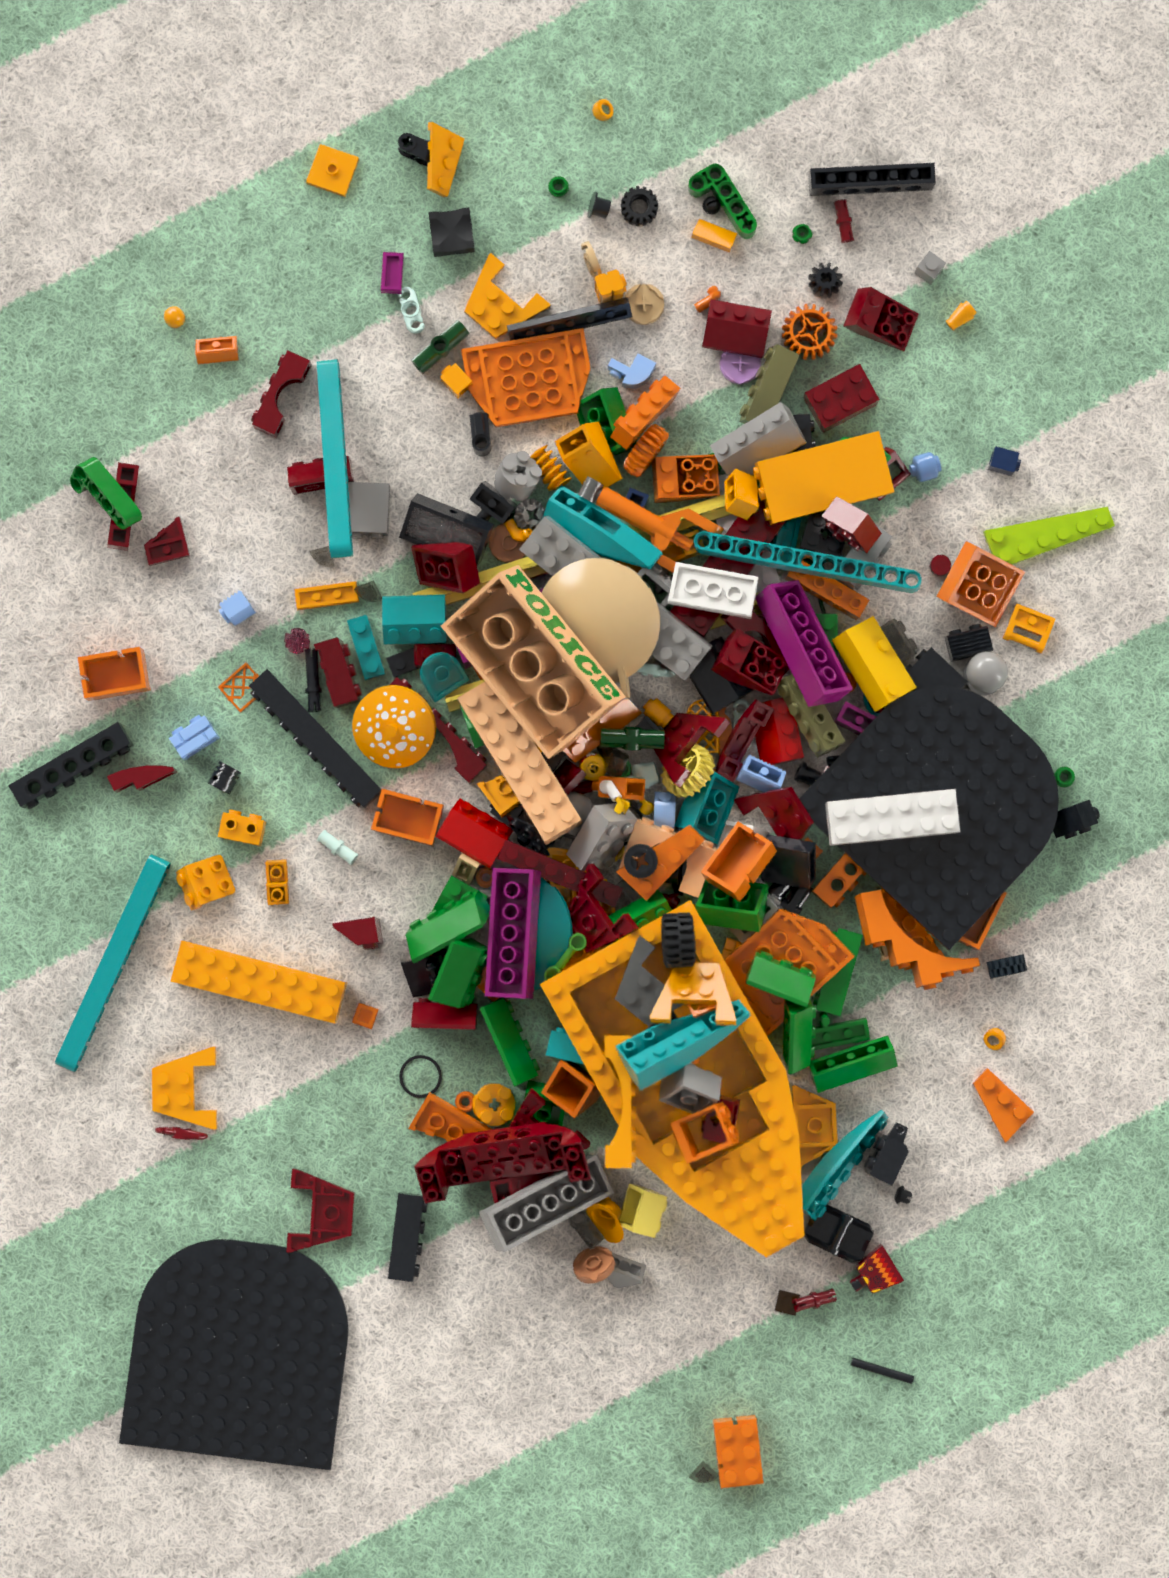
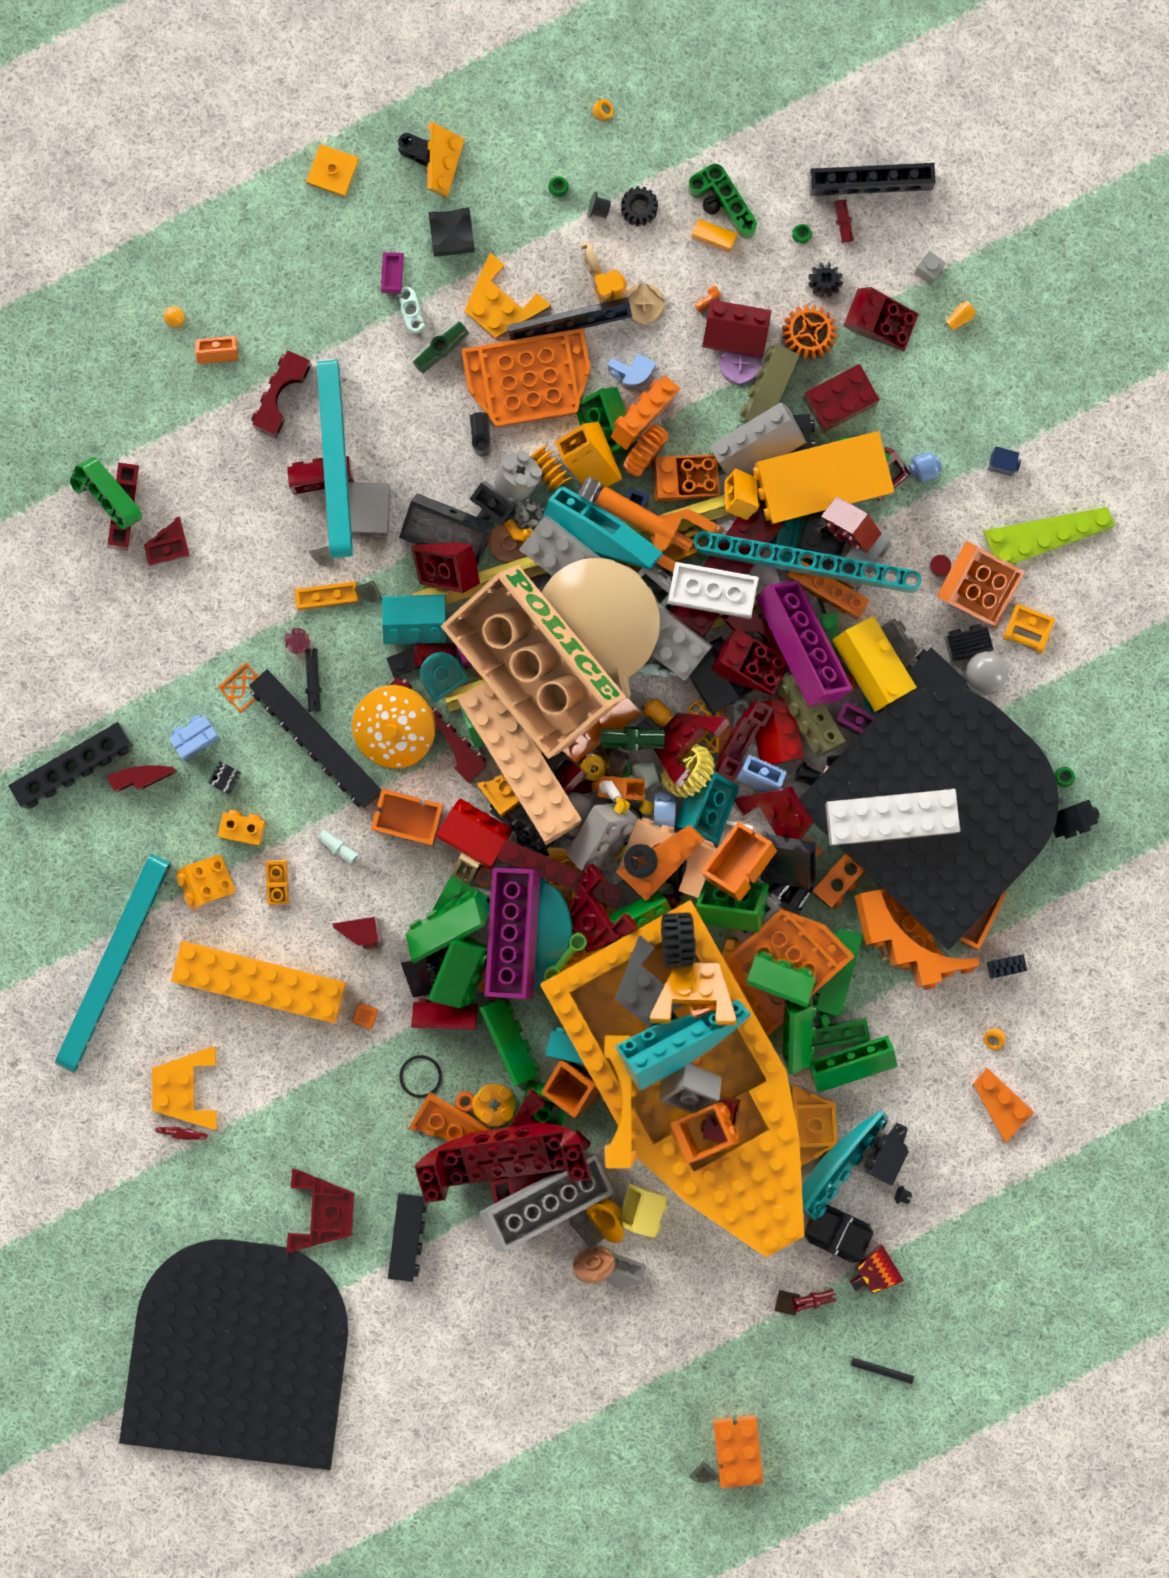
orange piece [78,647,151,701] -> none
light blue brick [219,591,256,626] -> none
dark red wedge [314,637,362,708] -> none
teal plate [347,614,385,681] -> none
light orange brick [440,363,473,399] -> none

